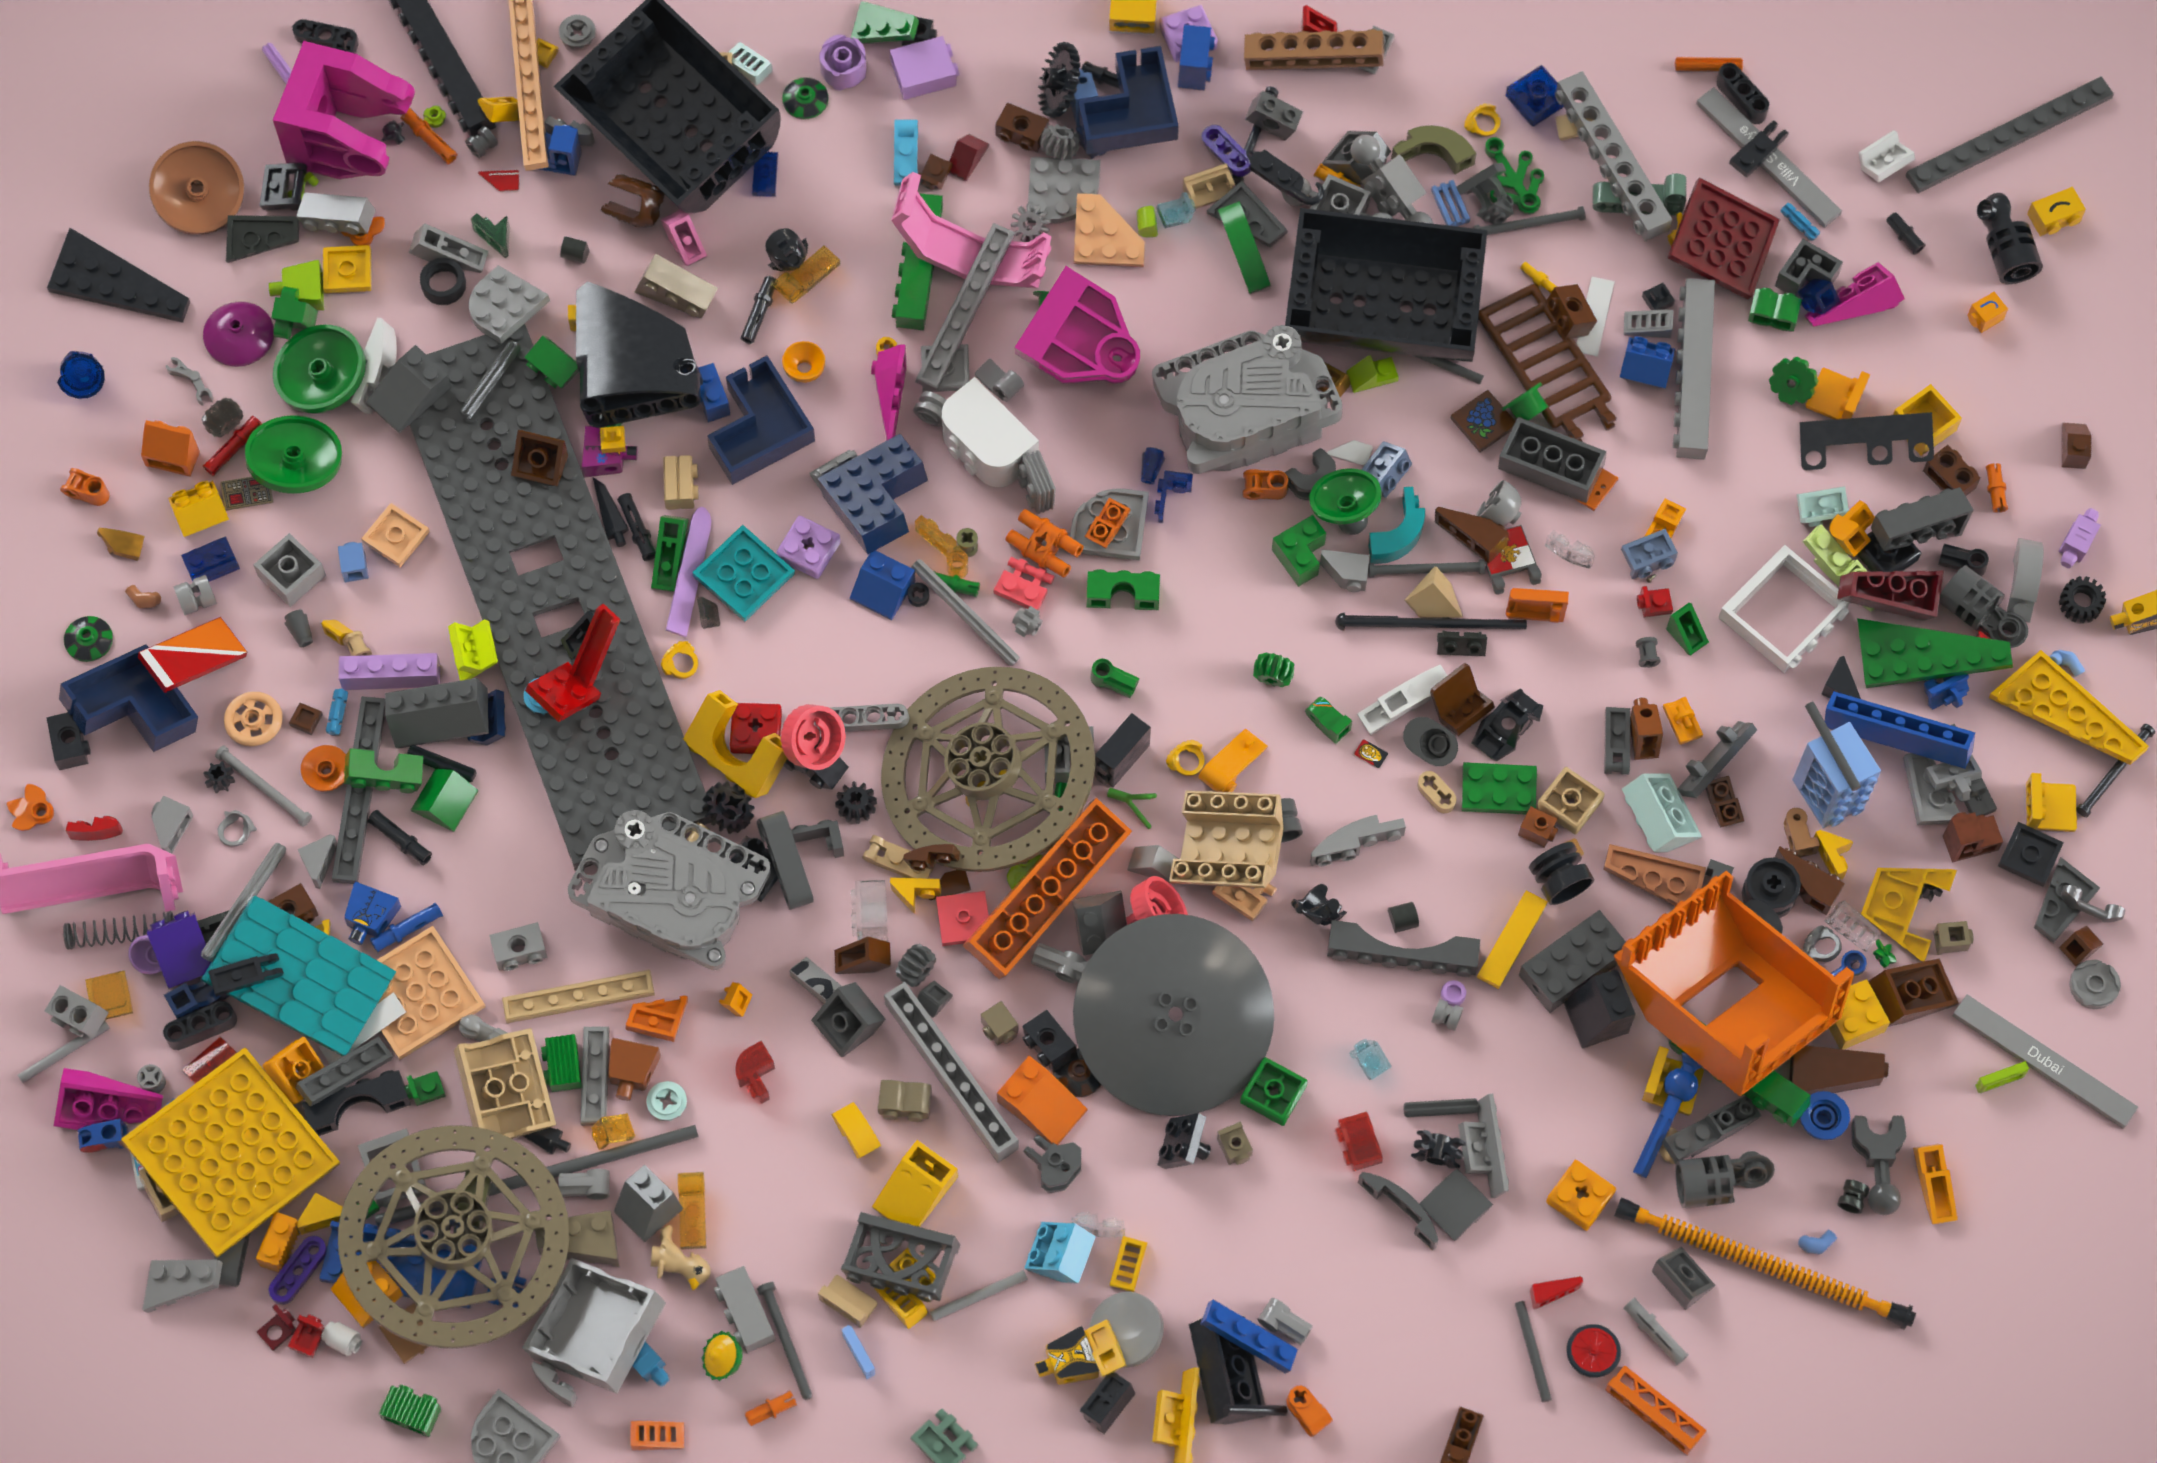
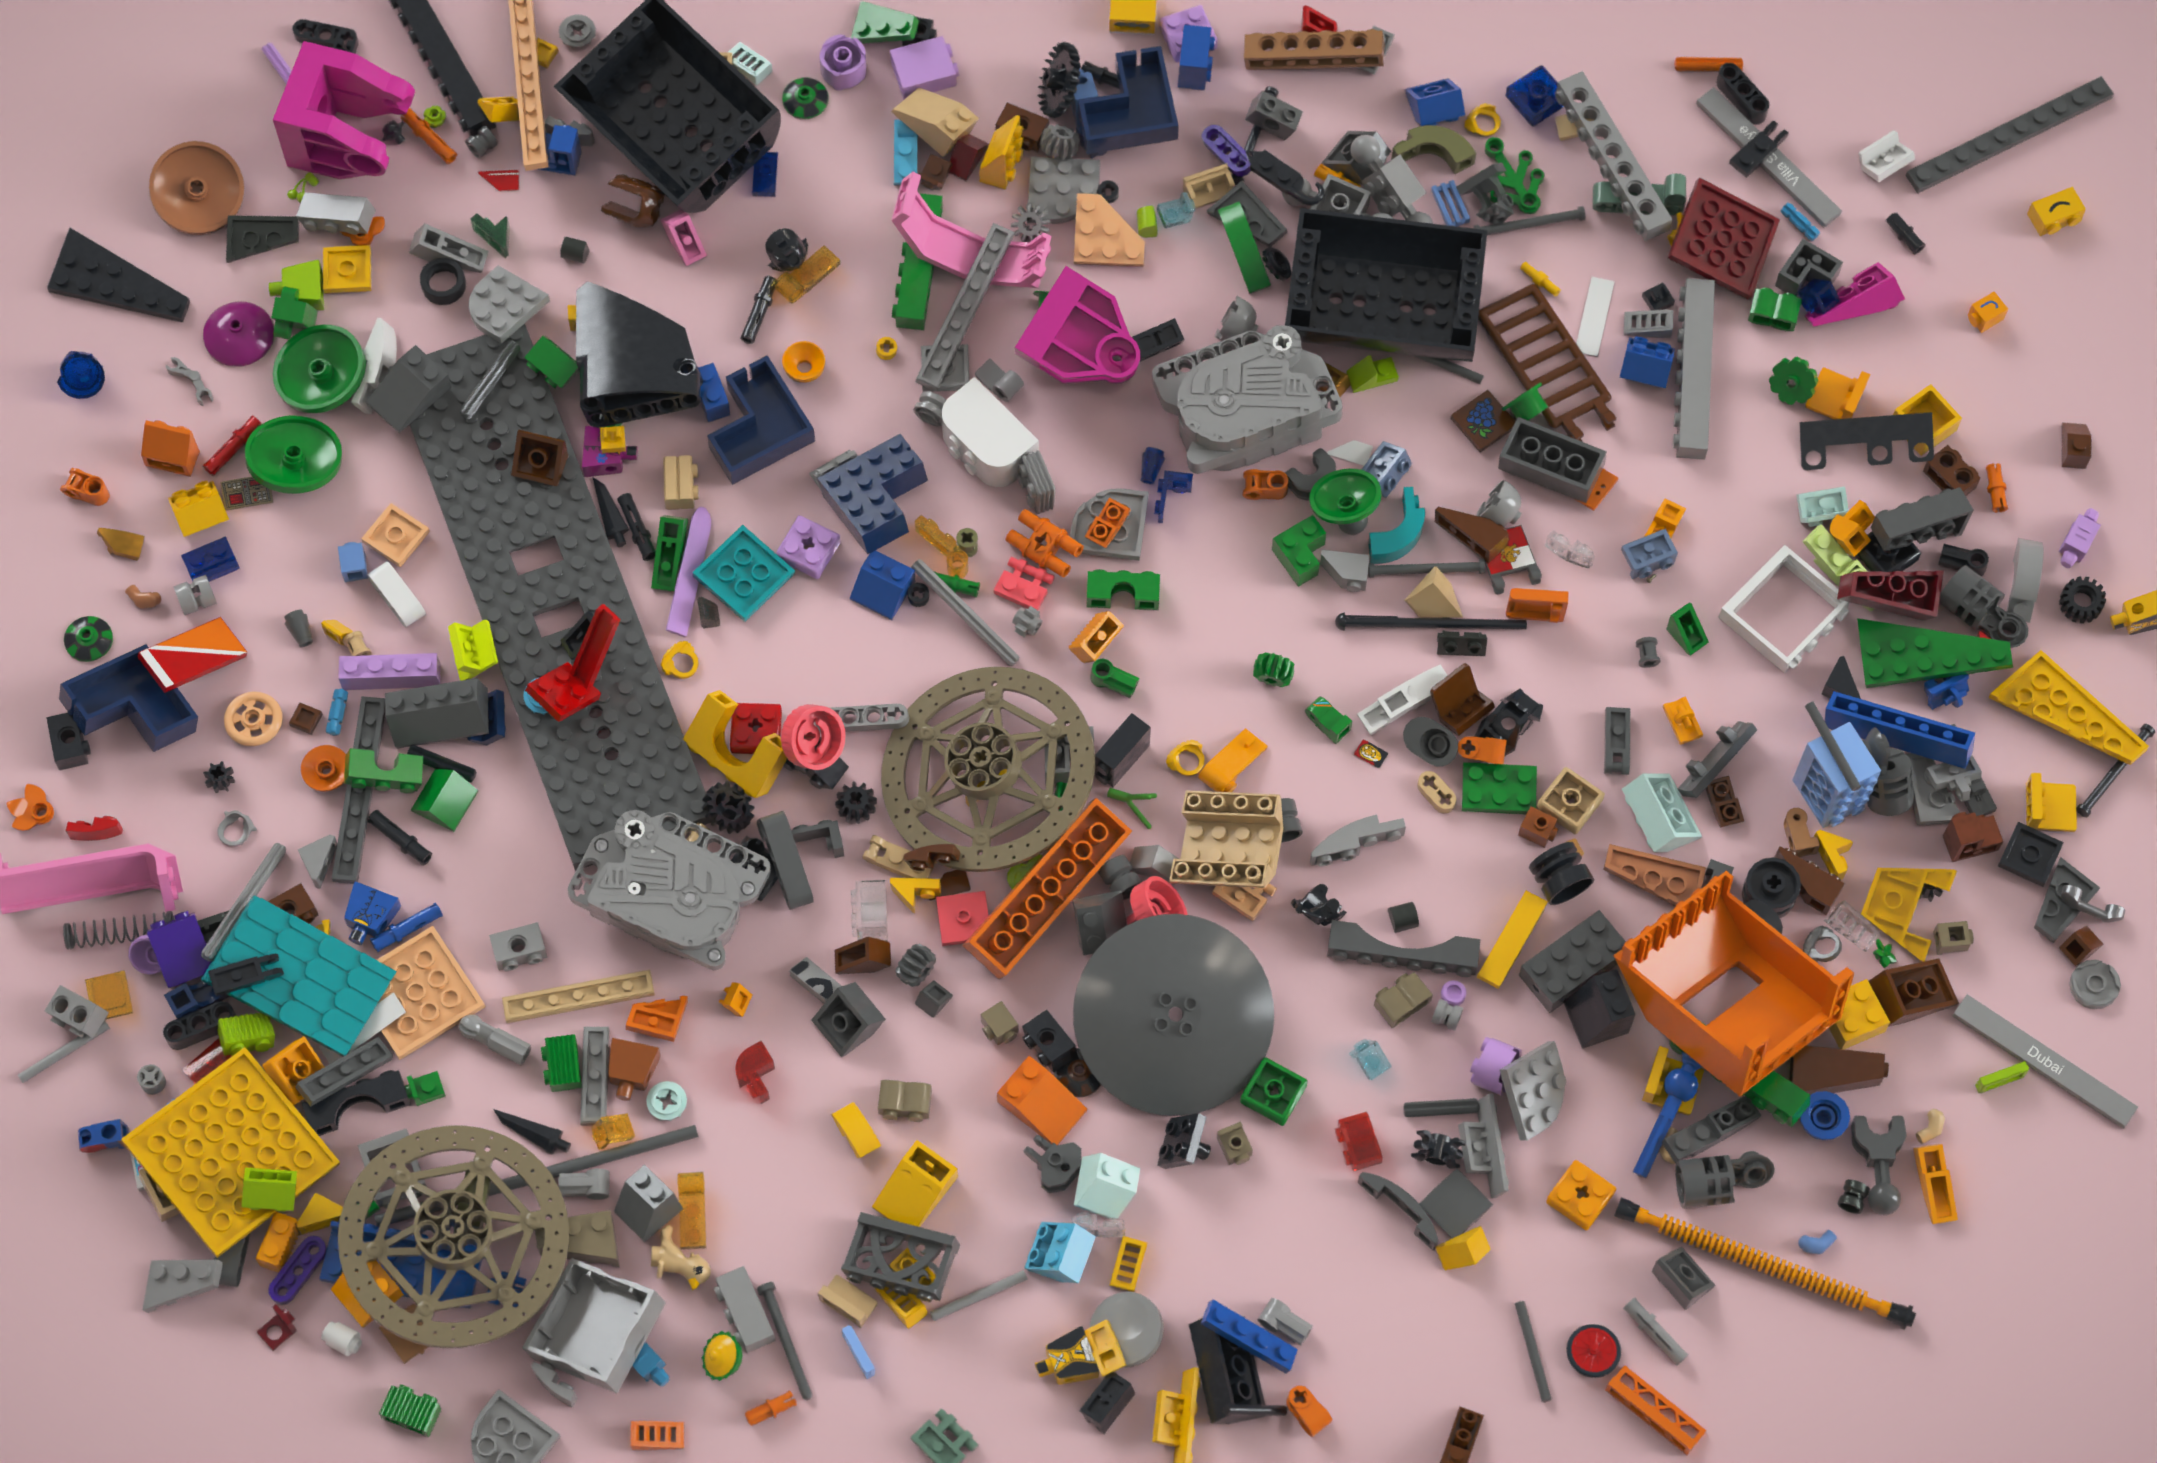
dark pink wedge [53,1068,163,1130] -> none
light grey slope [151,796,193,854] -> none
clear smoke gear [202,398,244,438] -> none
light grey bar [215,746,312,827] -> none
light grey brick [253,533,326,607] -> none
black plate [260,163,308,211] -> none
red bracket [288,1314,325,1358] -> none
tan piece [454,1028,556,1139] -> none
wedge [634,254,718,318] -> none
dark pink wedge [871,344,907,441] -> none
light grey brick [884,982,1019,1162] -> none
light grey piece [1031,943,1087,983] -> none
red slope [1530,1276,1583,1309] -> none
reddish brown brick [1545,284,1597,339] -> none
dark orange torso [1630,697,1663,760] -> none
red bracket [1637,586,1673,617] -> none
blue bar [1831,950,1867,976] -> none
black cylinder [1977,193,2043,284] -> none
light blue arm [2050,650,2085,677] -> none
none -> lime brick [218,1012,275,1056]
none -> lime brick [242,1168,297,1212]
none -> white beam [367,561,426,628]
none -> tan slope [891,87,979,157]
none -> yellow slope [979,115,1023,190]
none -> light orange brick [1069,611,1124,663]
none -> light aqua slope [1074,1153,1140,1221]
none -> black bush [1098,180,1119,204]
none -> dark grey wheel [1098,855,1142,901]
none -> black brick [1132,318,1185,362]
none -> light grey cylinder [1215,296,1258,341]
none -> black gear [1262,247,1291,281]
none -> dark tan brick [1374,972,1433,1028]
none -> blue slope [1405,78,1465,126]
none -> yellow slope [1435,1226,1491,1270]
none -> orange piece [1458,736,1507,764]
none -> lavender brick [1470,1037,1521,1096]
none -> light grey plate [1500,1041,1566,1140]
none -> dark grey cylinder [1863,727,1914,816]
none -> tan arm [1916,1109,1945,1144]

